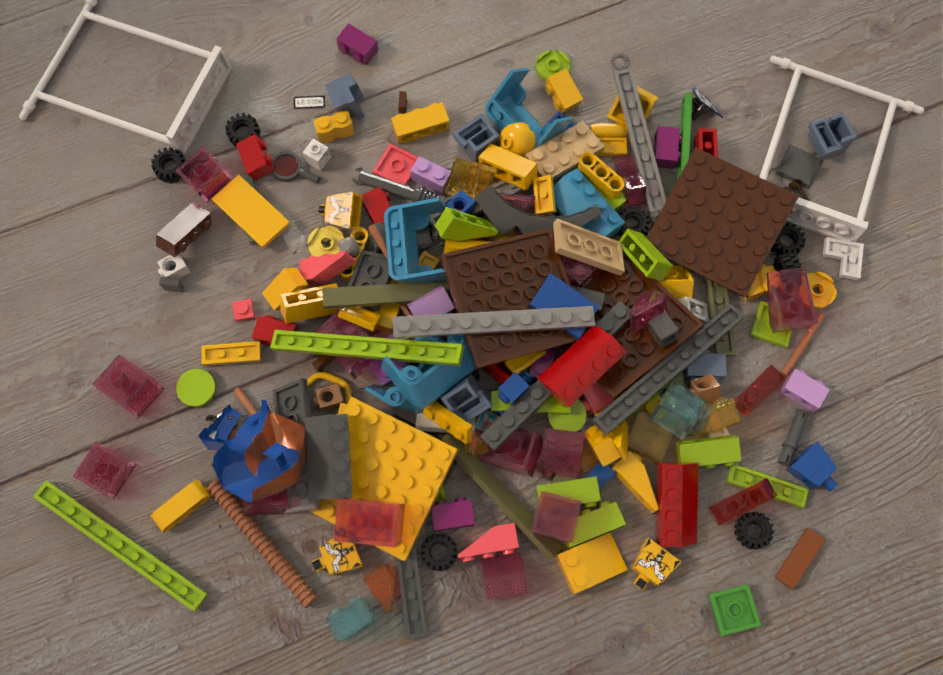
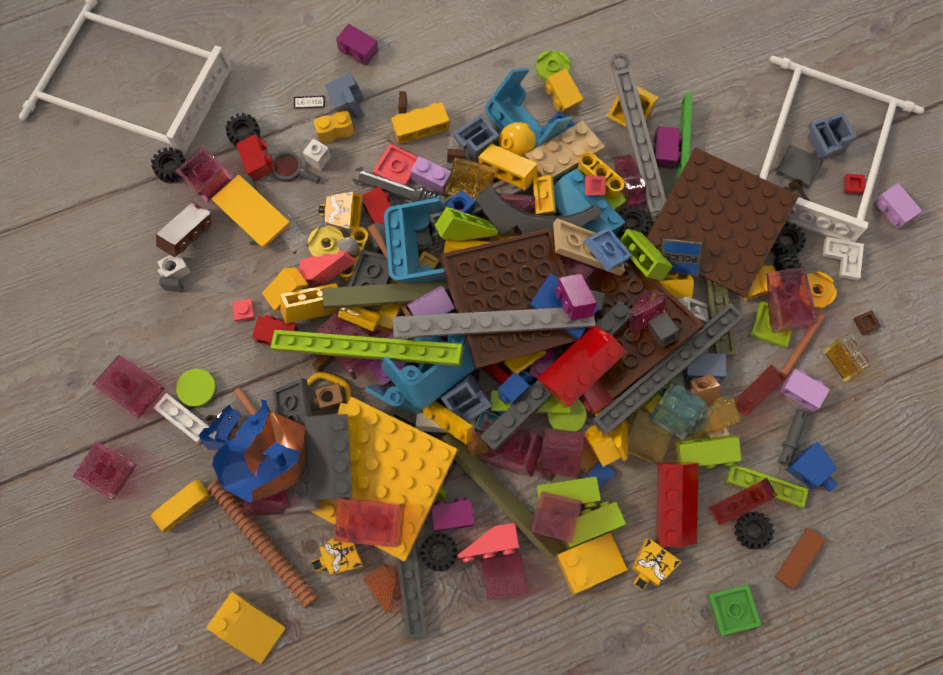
lime plate [33,480,208,612] -> none
yellow plate [201,341,262,366] -> none
clear light blue brick [325,596,378,643] -> none
yellow piece [590,123,627,137] -> none
yellow tile [595,137,628,157] -> none
yellow slope [611,451,659,514] -> none
black shield [691,87,723,121] -> none
red brick [694,128,718,158] -> none
none -> white tile [154,393,209,444]
none -> yellow slope [206,592,286,664]
none -> reddish brown tile [447,148,466,165]
none -> magenta brick [555,274,597,320]
none -> medium blue tile [584,227,632,272]
none -> coral plate [585,176,606,195]
none -> piece [662,239,702,276]
none -> clear yellow slope [823,334,871,382]
none -> red plate [844,174,865,195]
none -> reddish brown tile [853,310,881,335]
none -> lavender brick [874,183,922,229]

